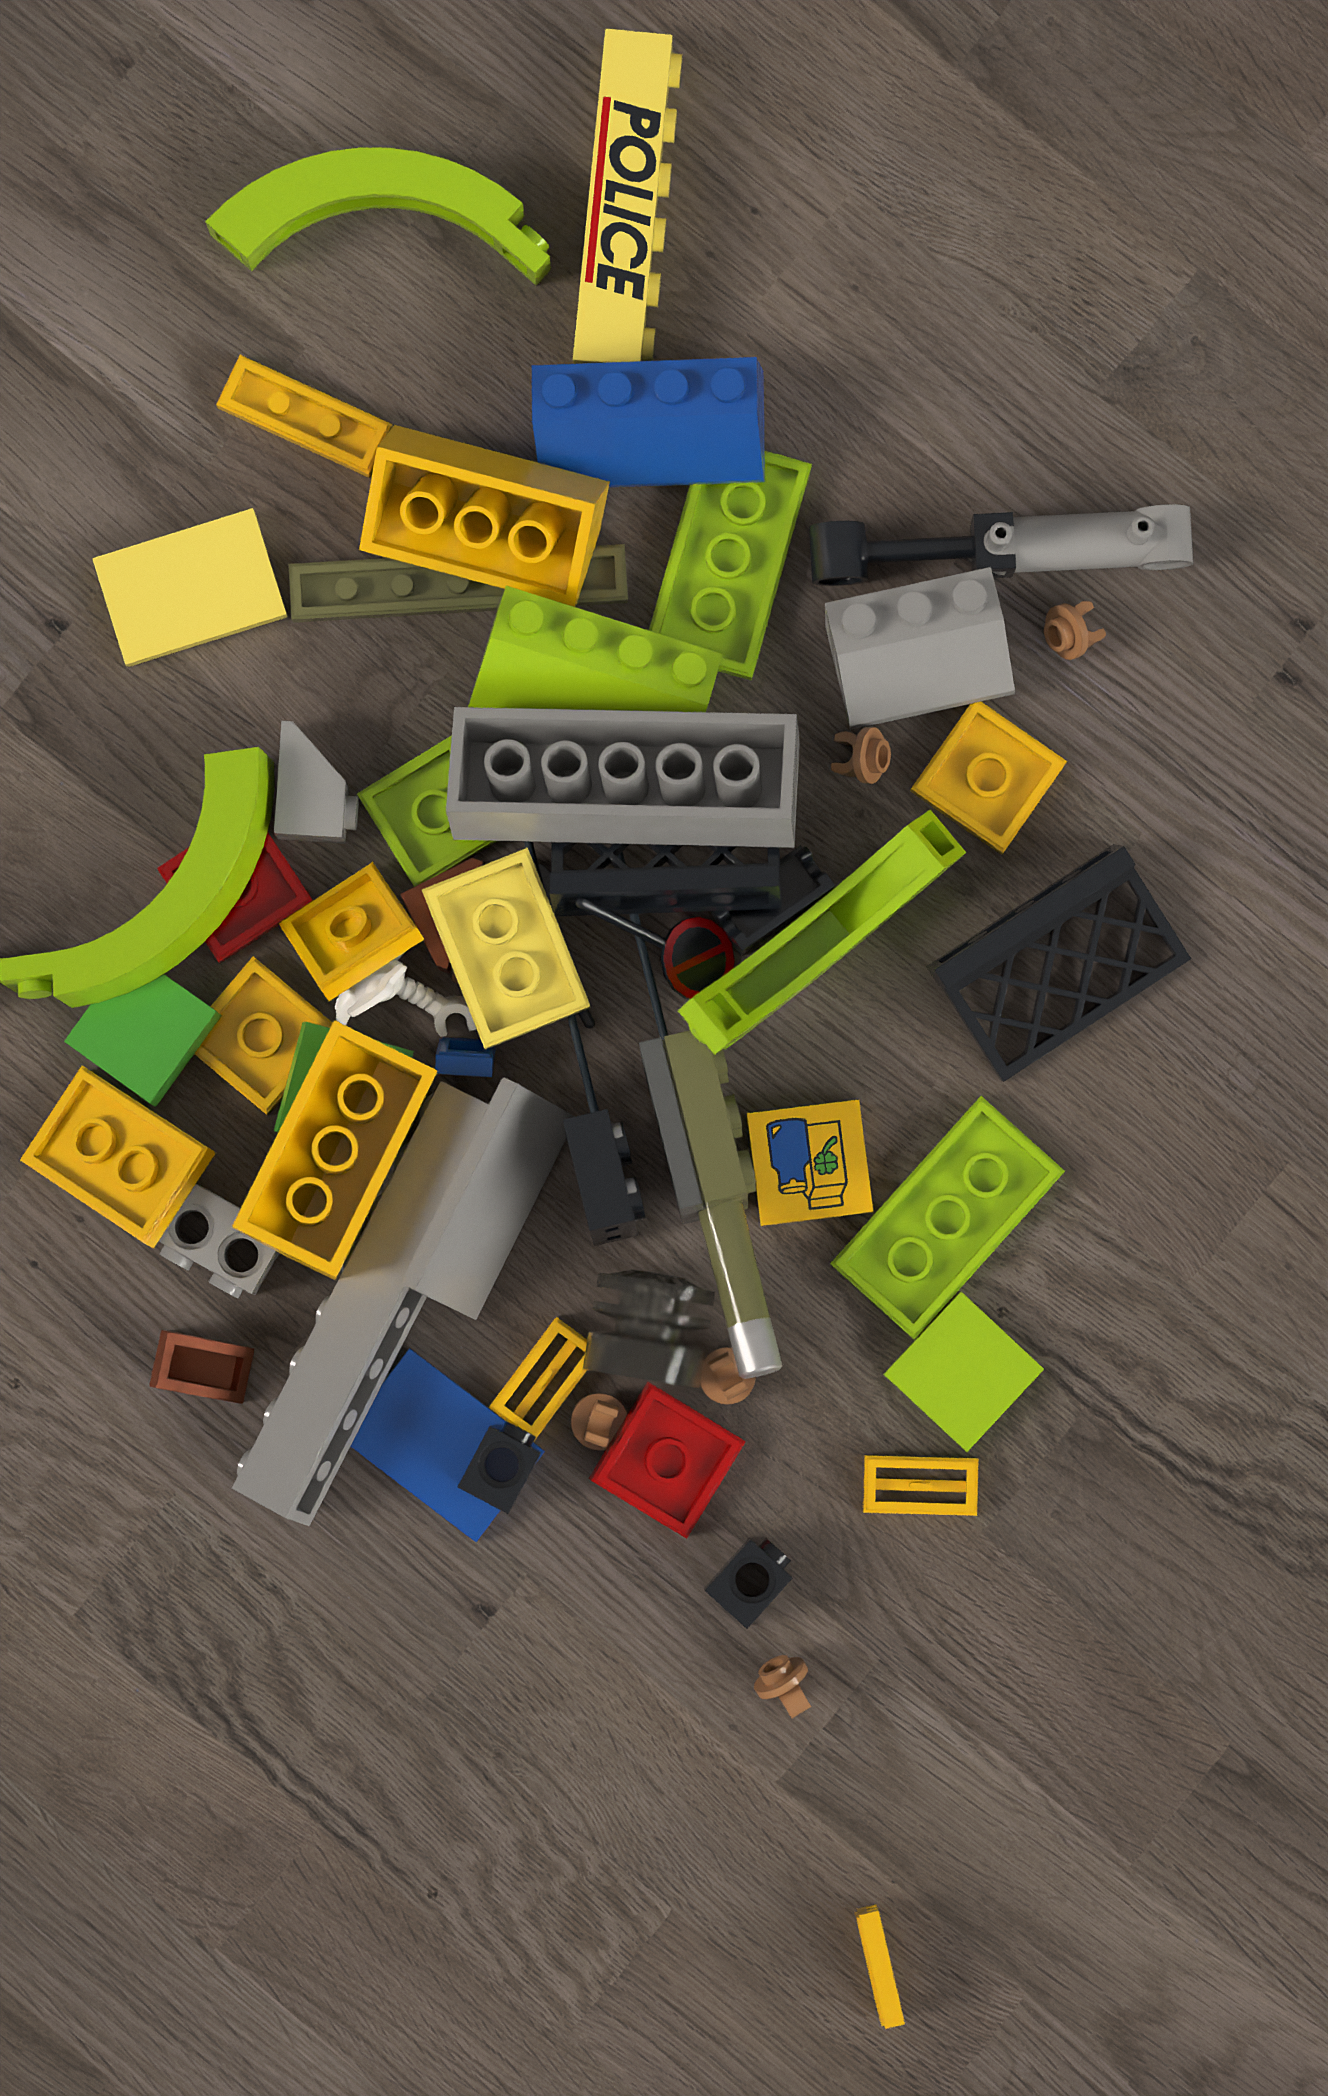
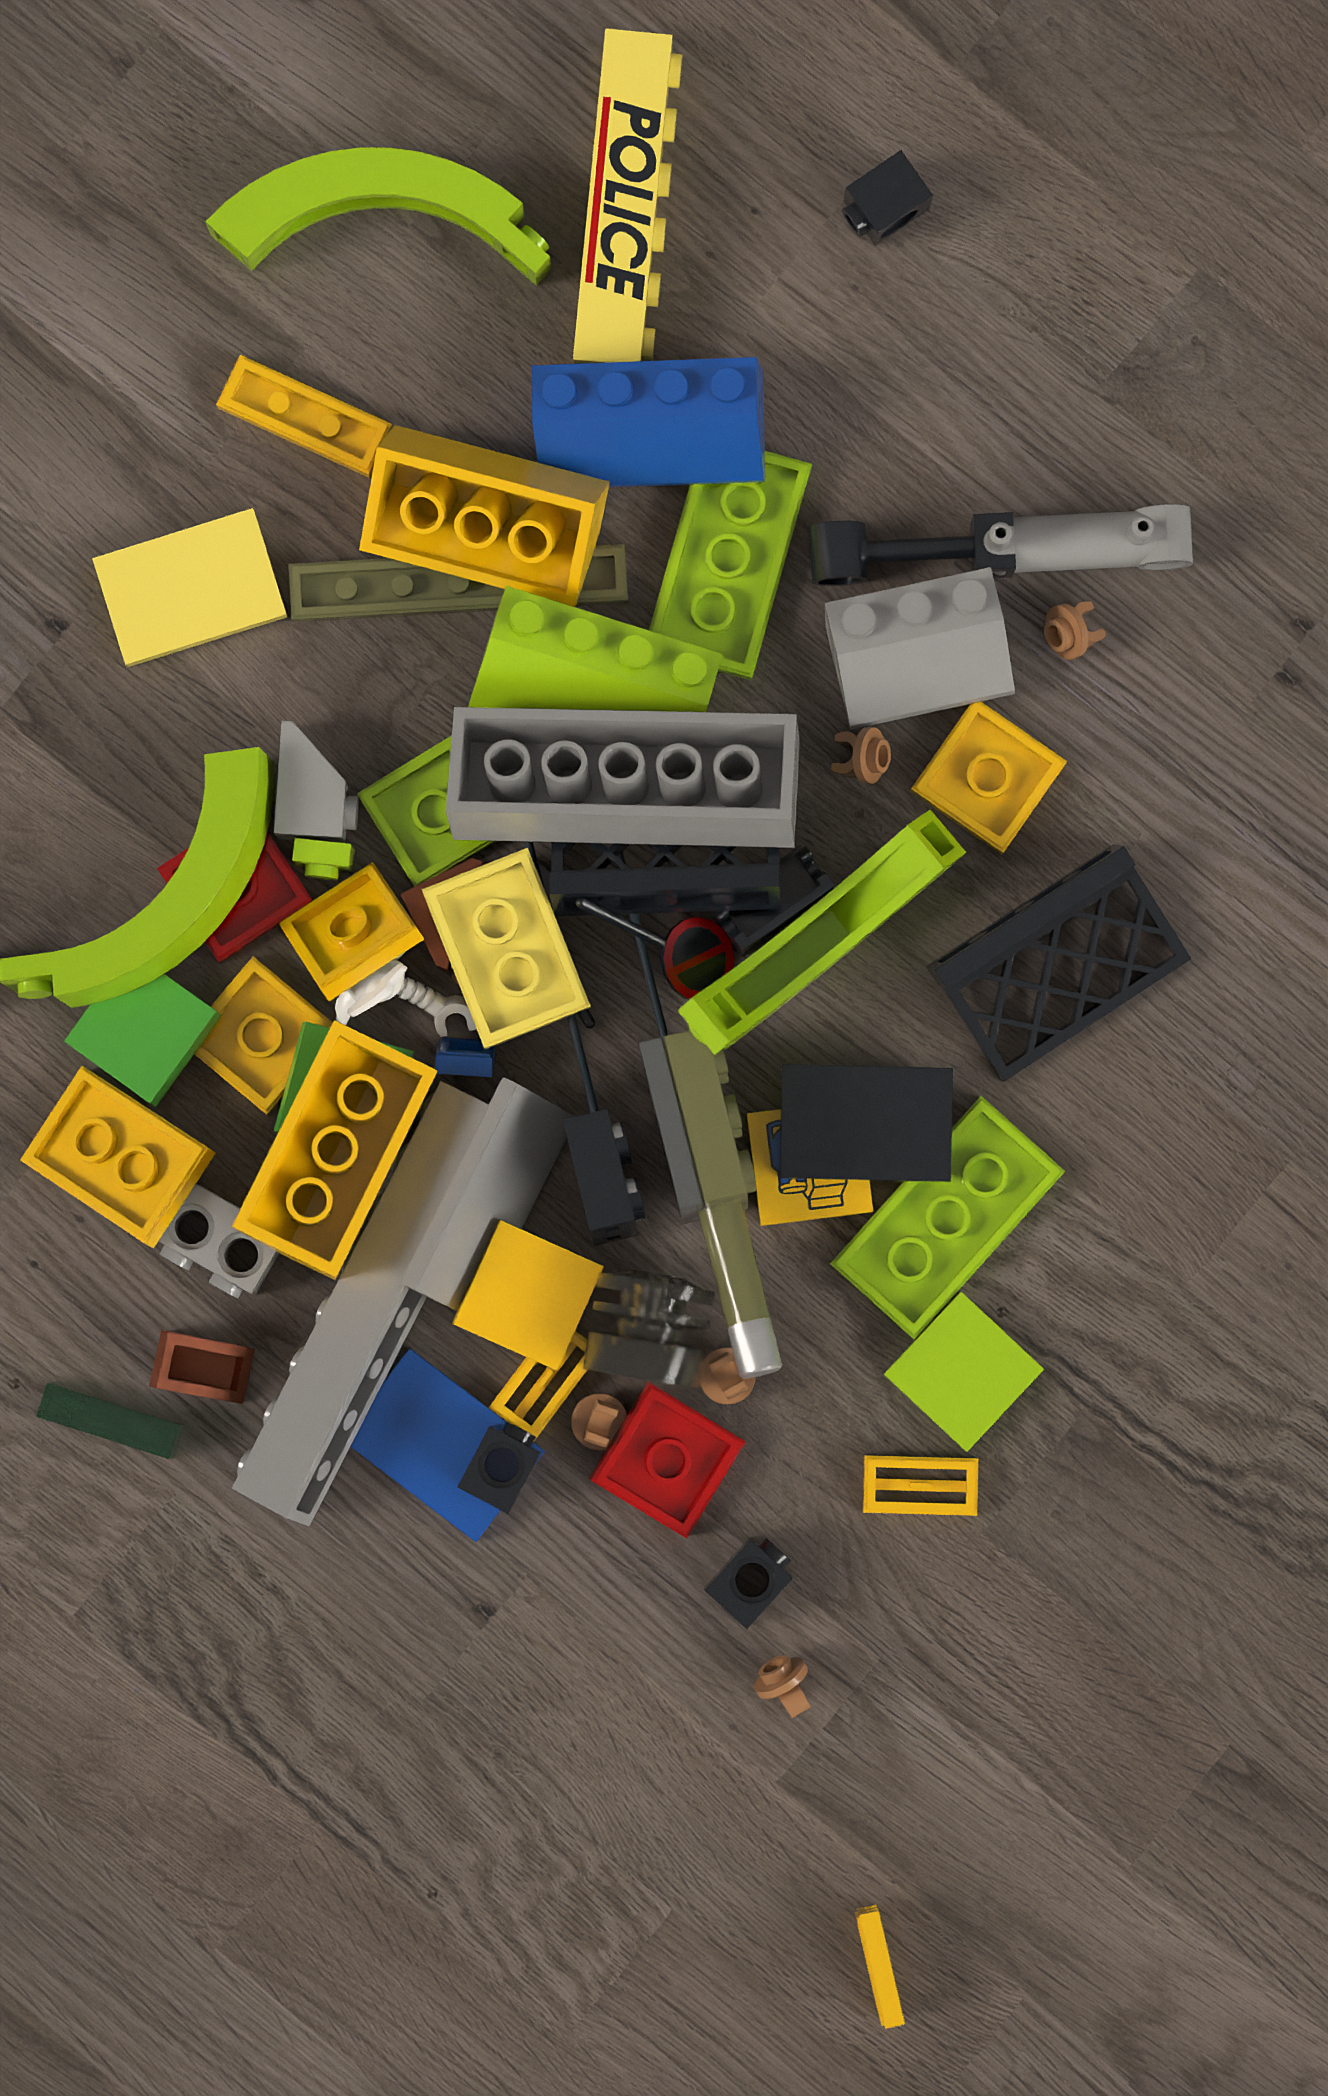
none -> clear green piece [36,1383,184,1459]
none -> lime plate [292,838,355,880]
none -> yellow tile [452,1220,604,1370]
none -> black tile [780,1064,953,1182]
none -> black brick [842,150,933,246]

